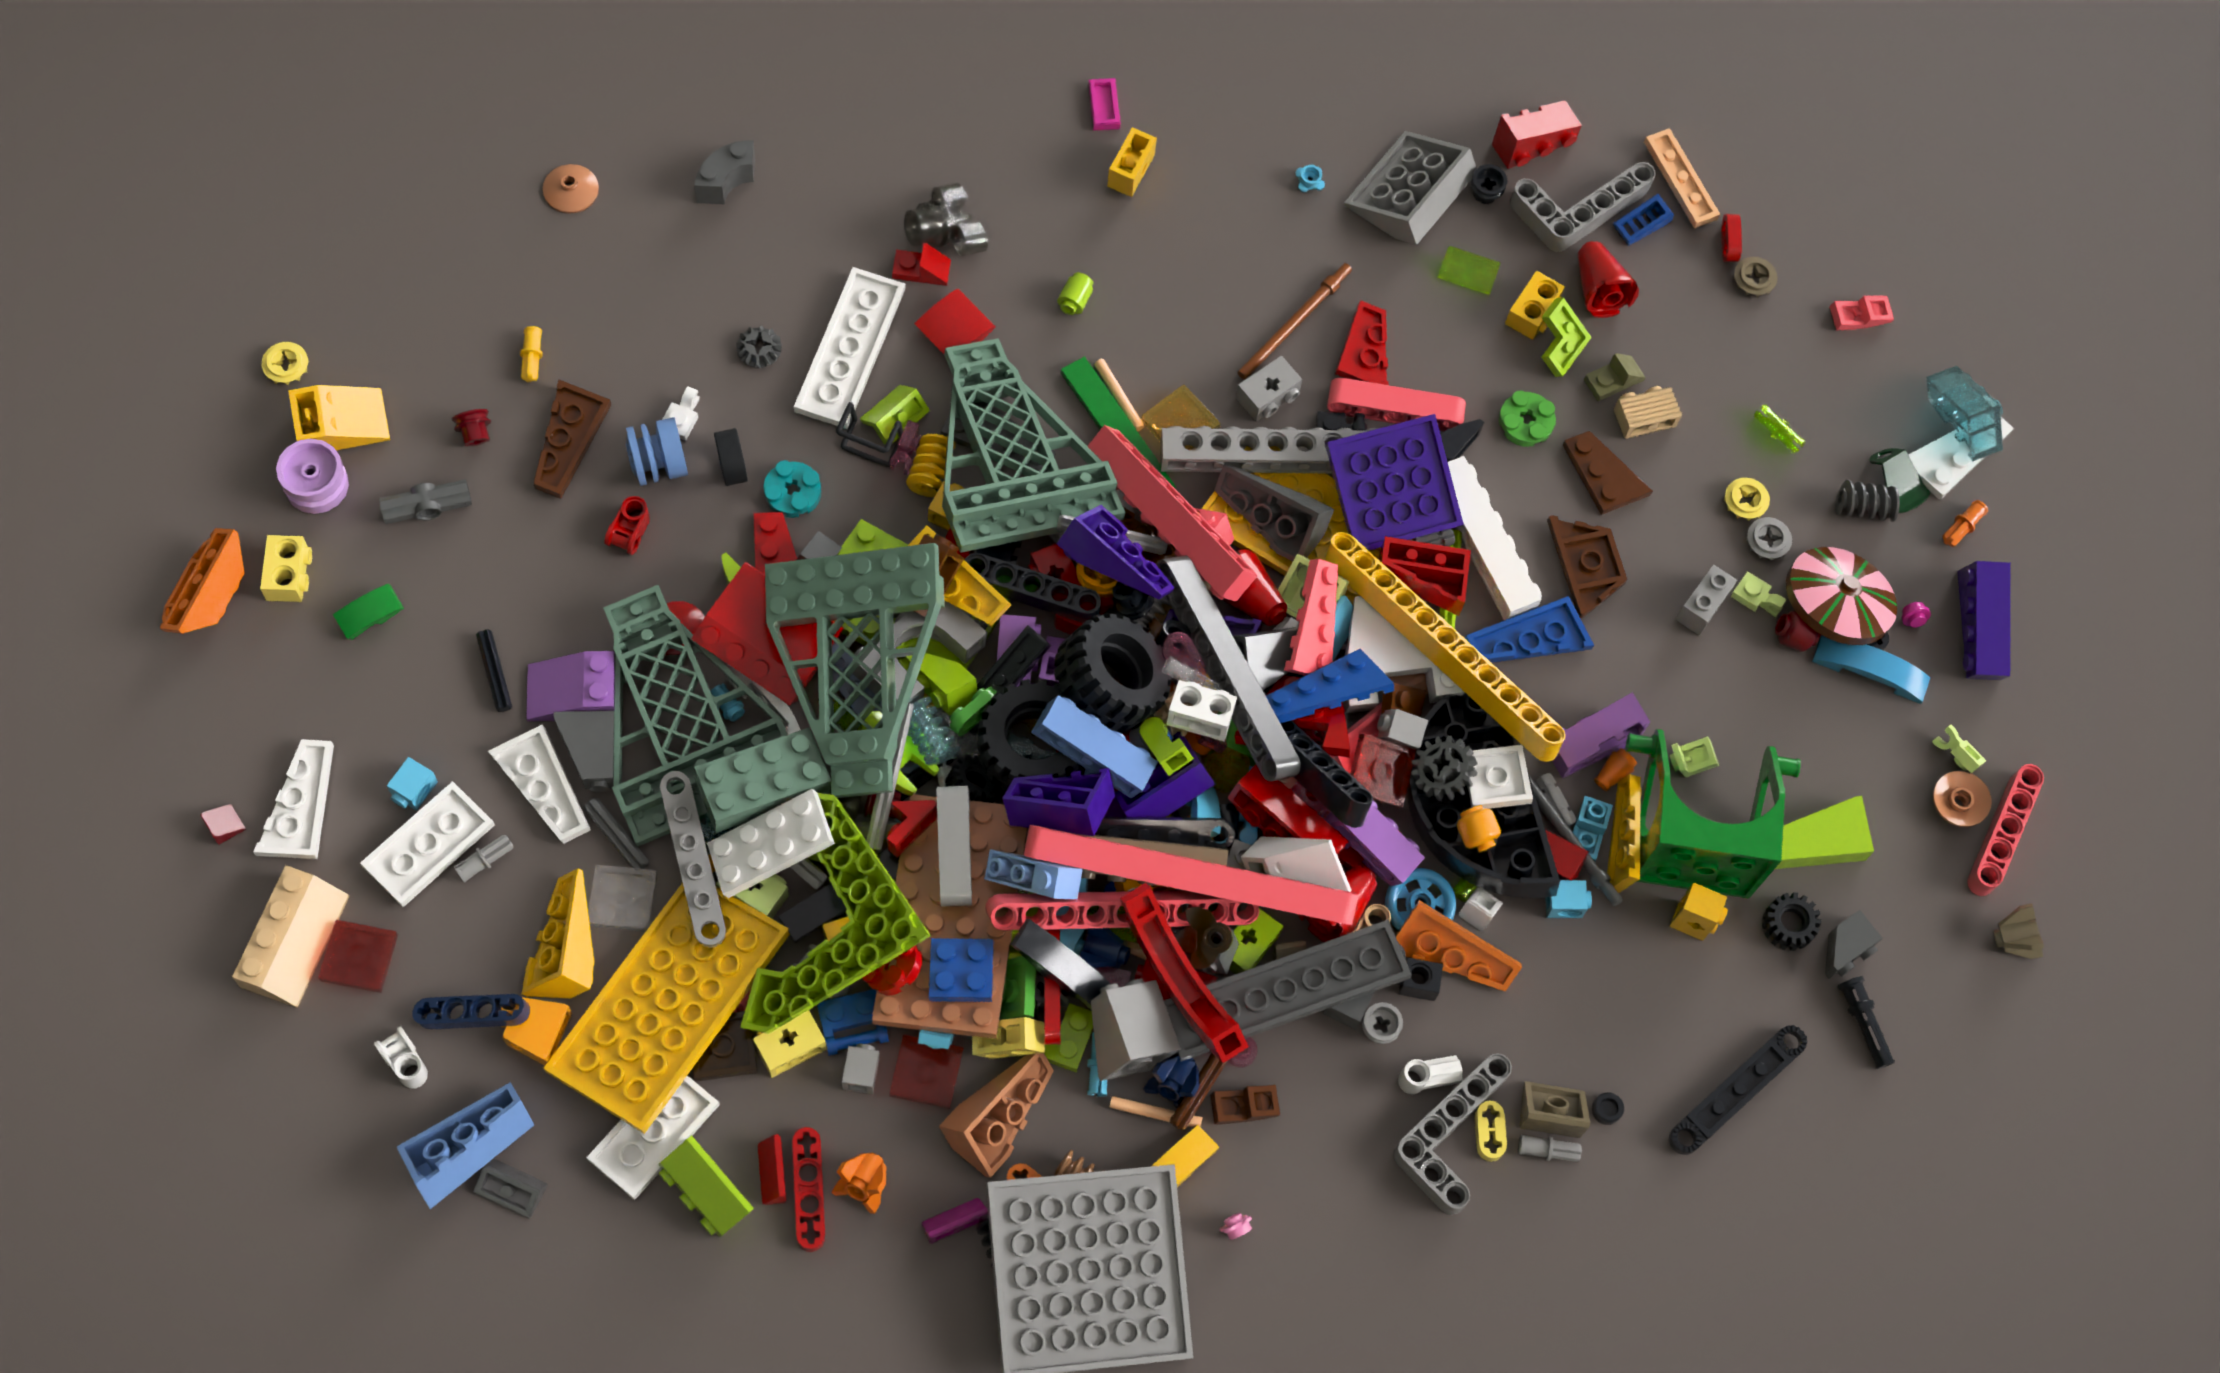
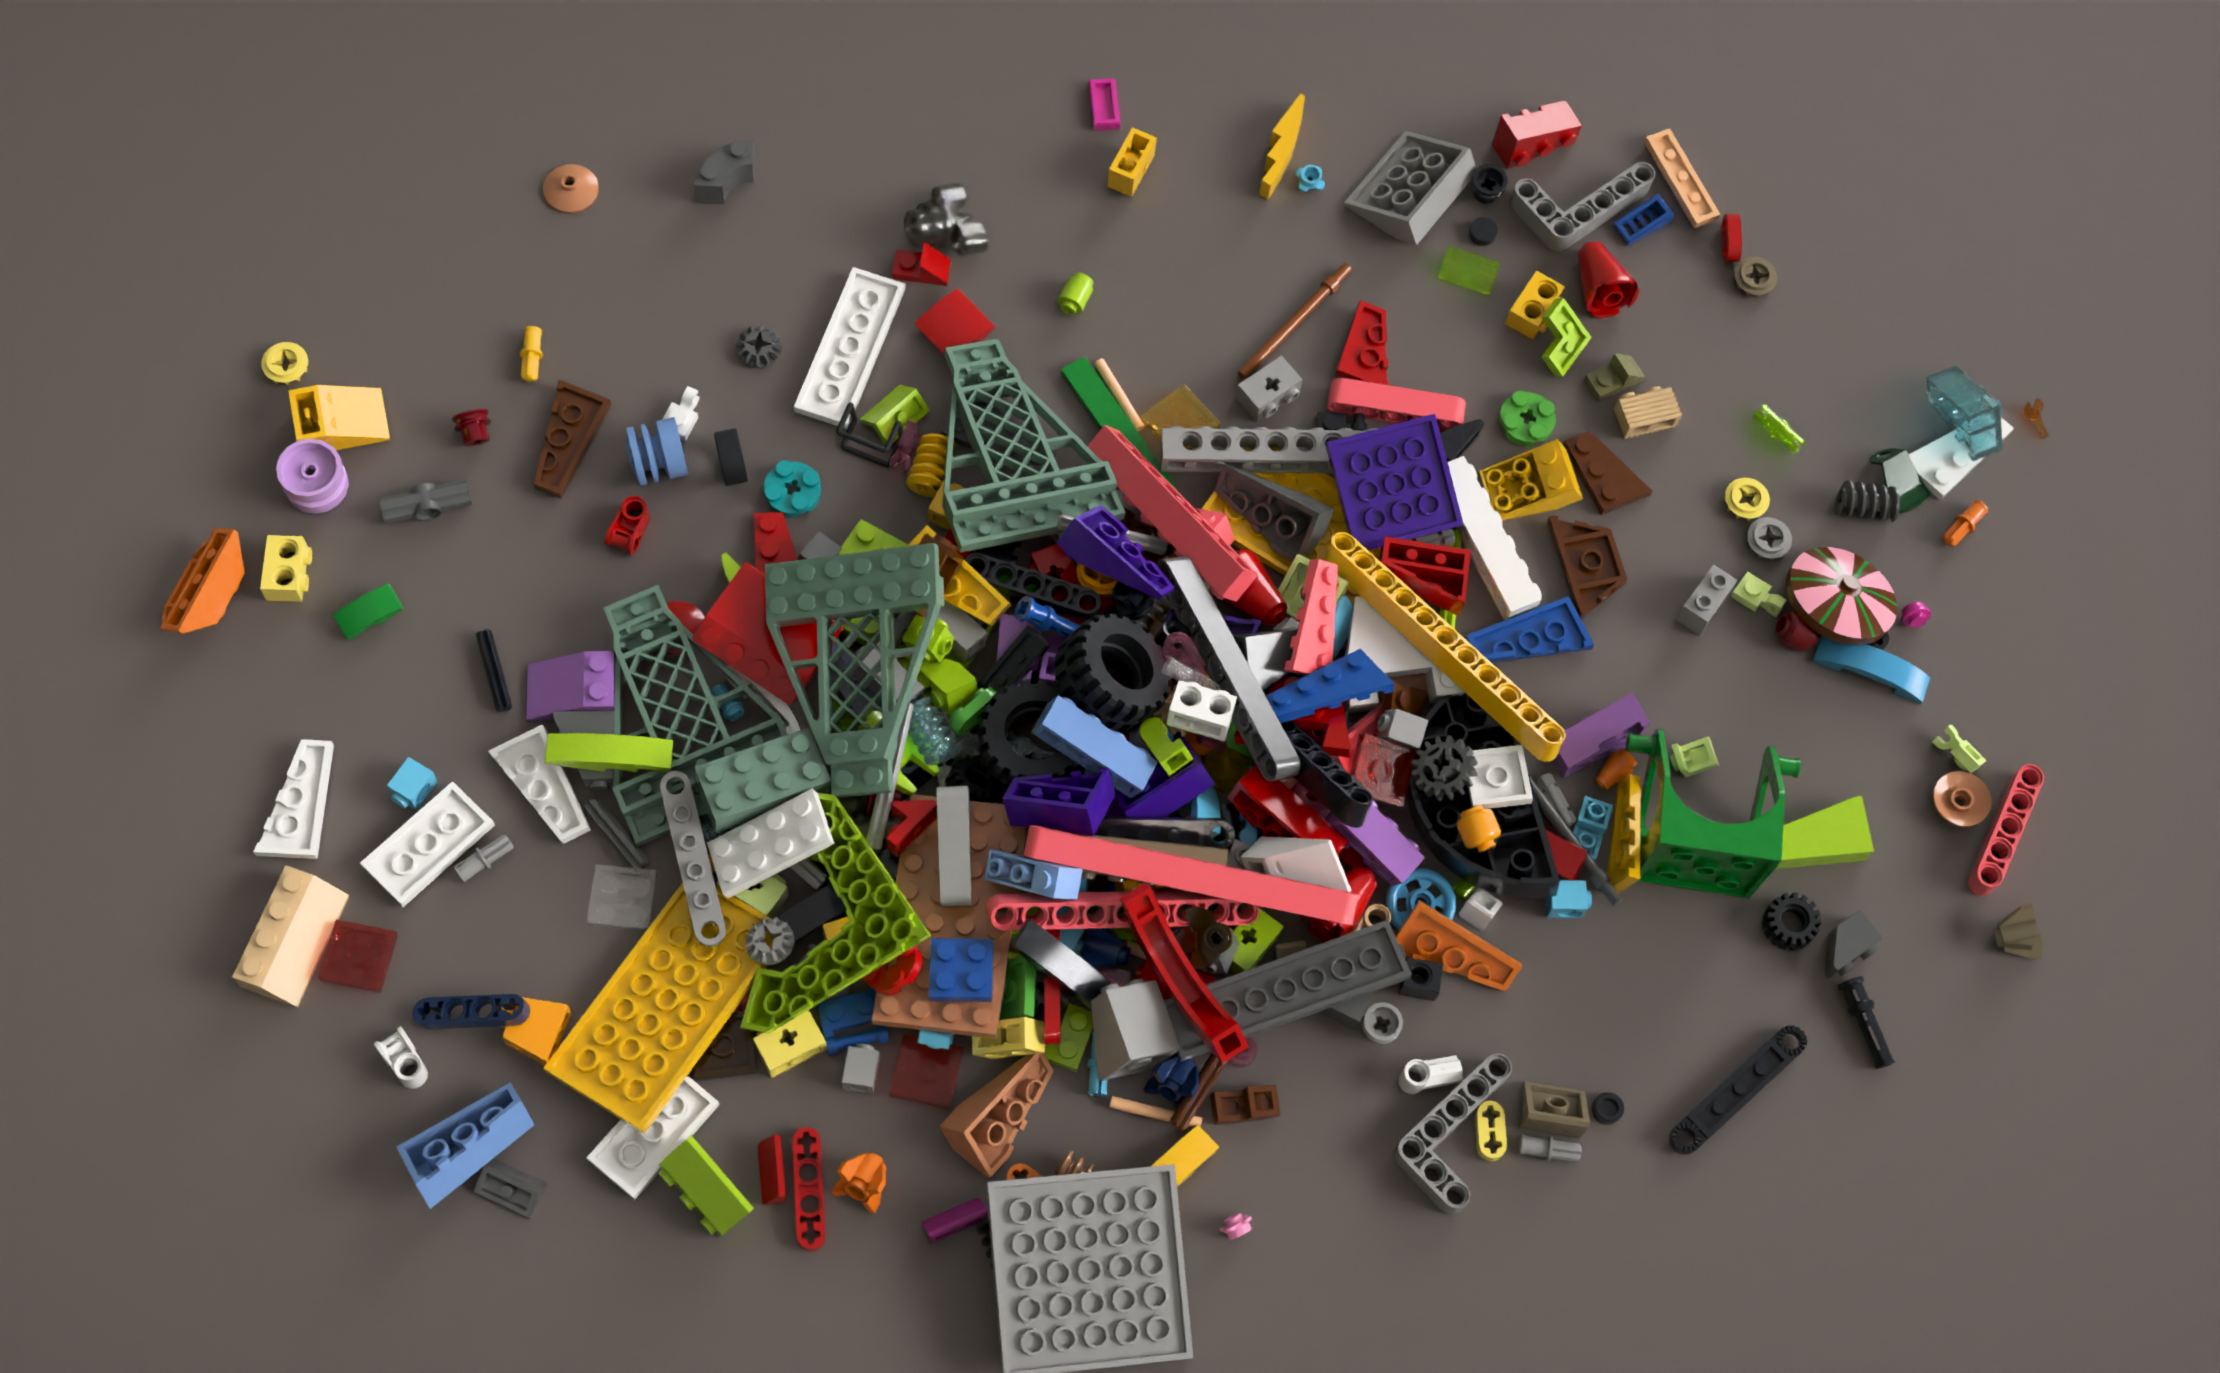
slope [200,804,246,845] -> none
yellow wedge [522,868,594,999] -> none
yellow brick [1669,882,1728,941] -> none
coral slope [1829,296,1894,330] -> none
dark purple wedge [1957,561,2011,680] -> none
none -> lime slope [544,733,673,772]
none -> light grey gear [745,917,795,965]
none -> lime brick [902,614,955,664]
none -> blue pin [1015,596,1080,639]
none -> yellow slope [1259,93,1305,200]
none -> black tile [1469,217,1498,246]
none -> yellow slope [1479,439,1583,521]
none -> clear orange hand [2023,398,2049,439]

